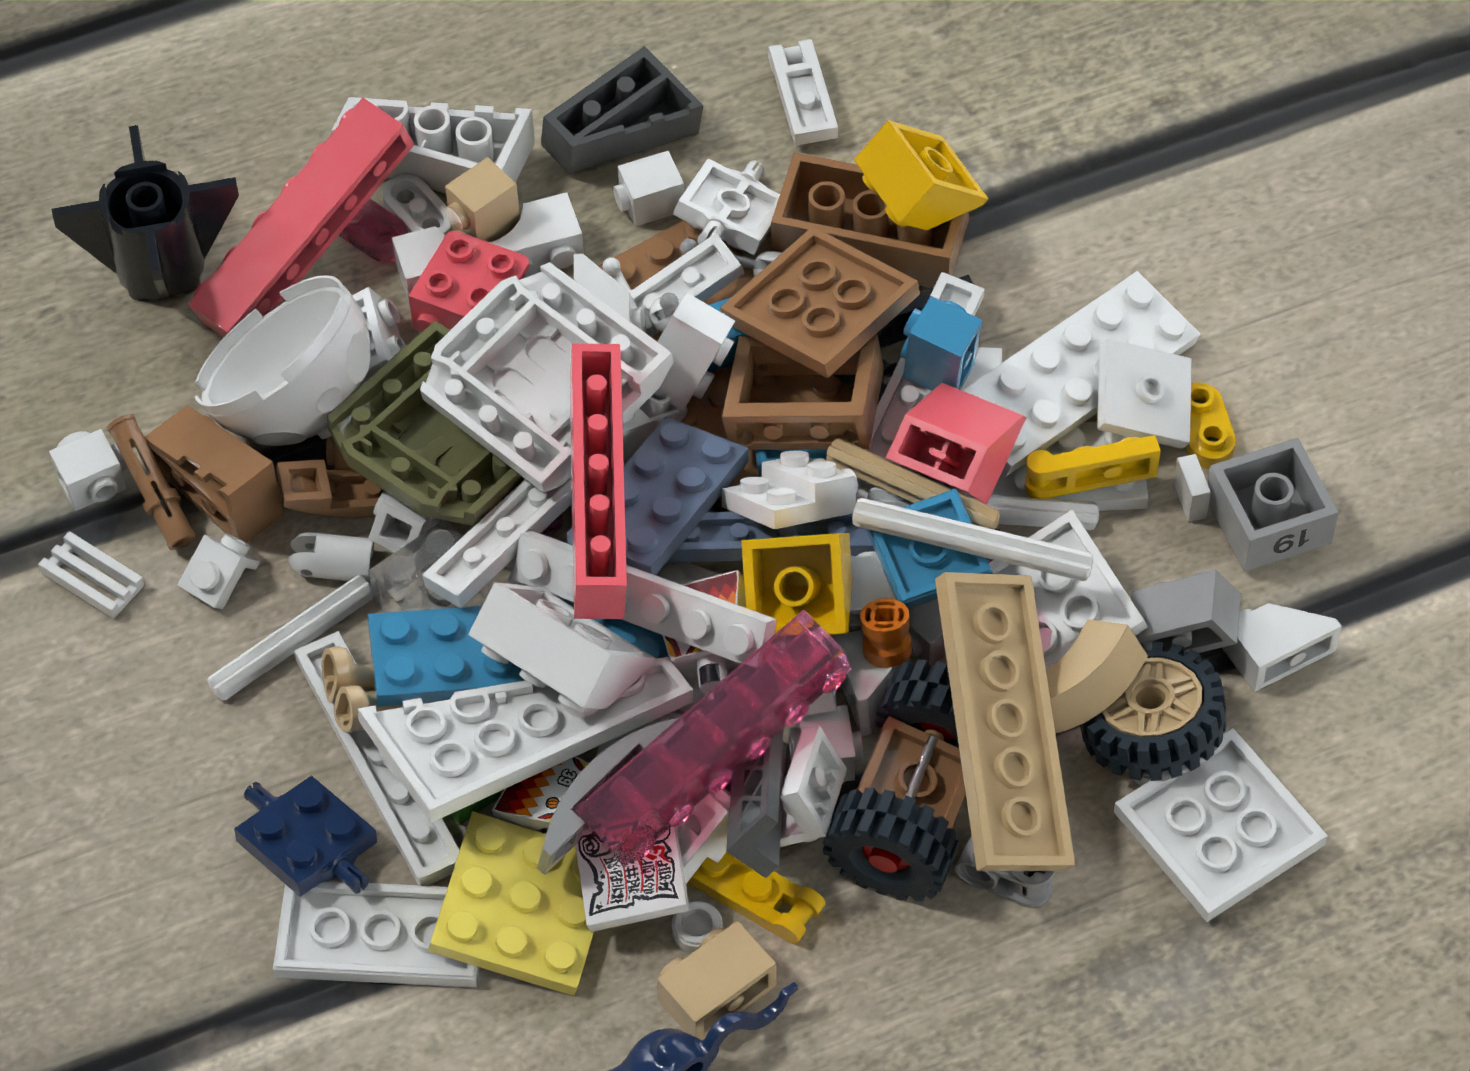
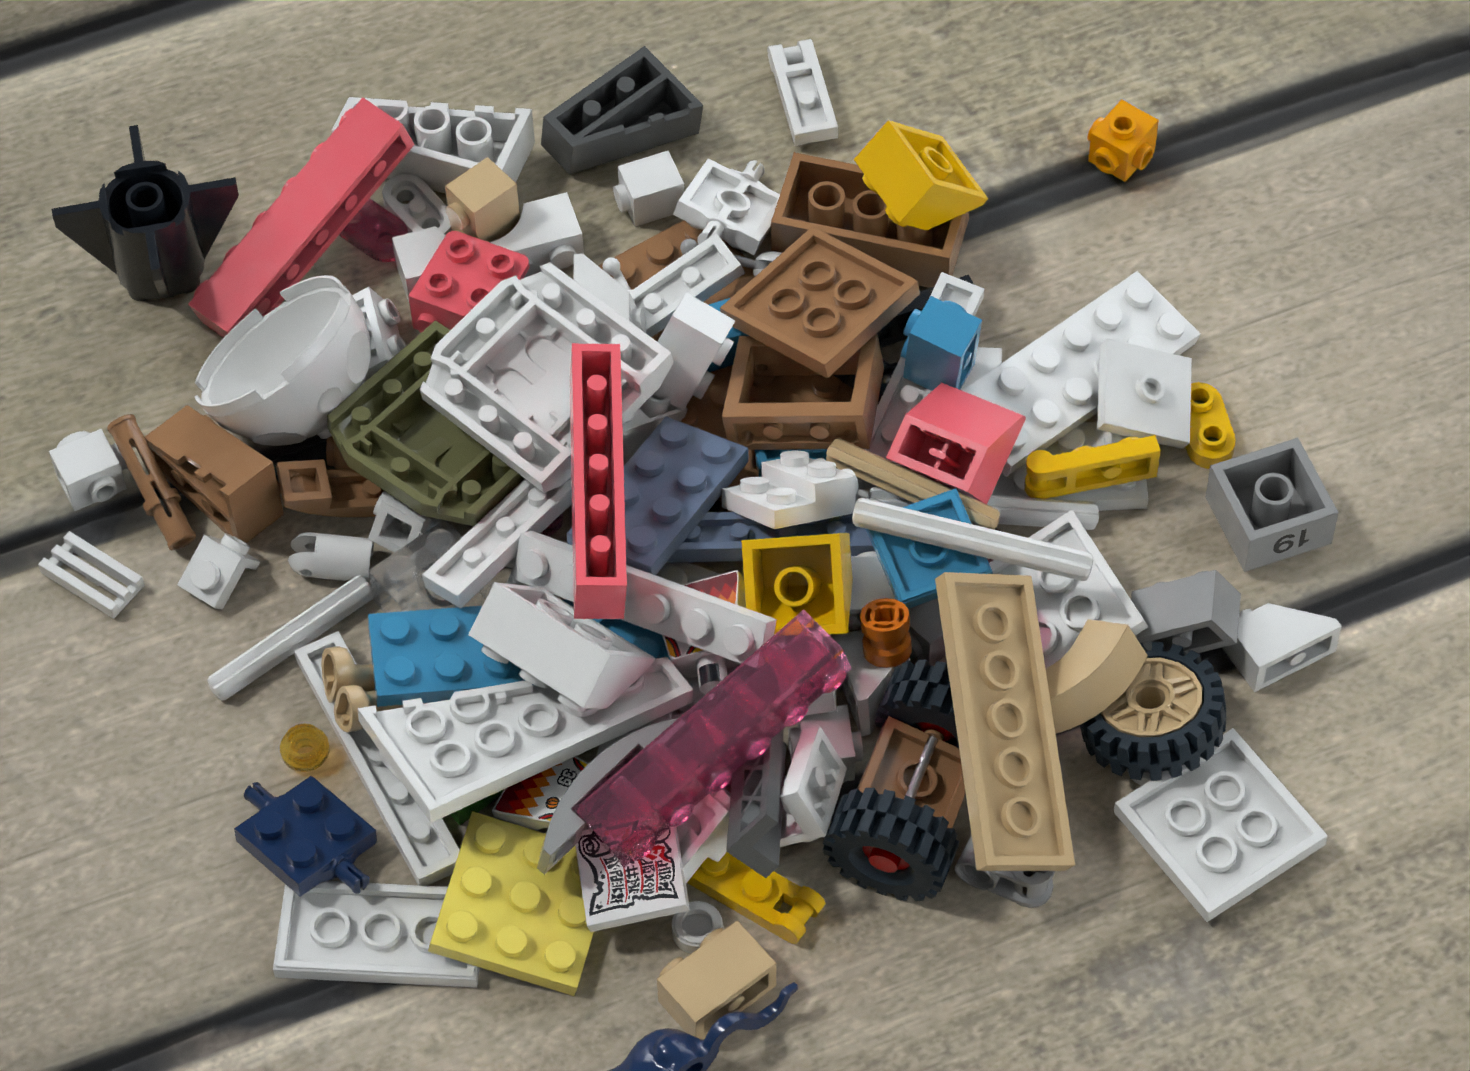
hinge [649,292,681,333] -> none
white tile [1174,454,1211,522] -> none
none -> clear yellow plate [280,723,330,772]
none -> light orange brick [1087,99,1159,182]

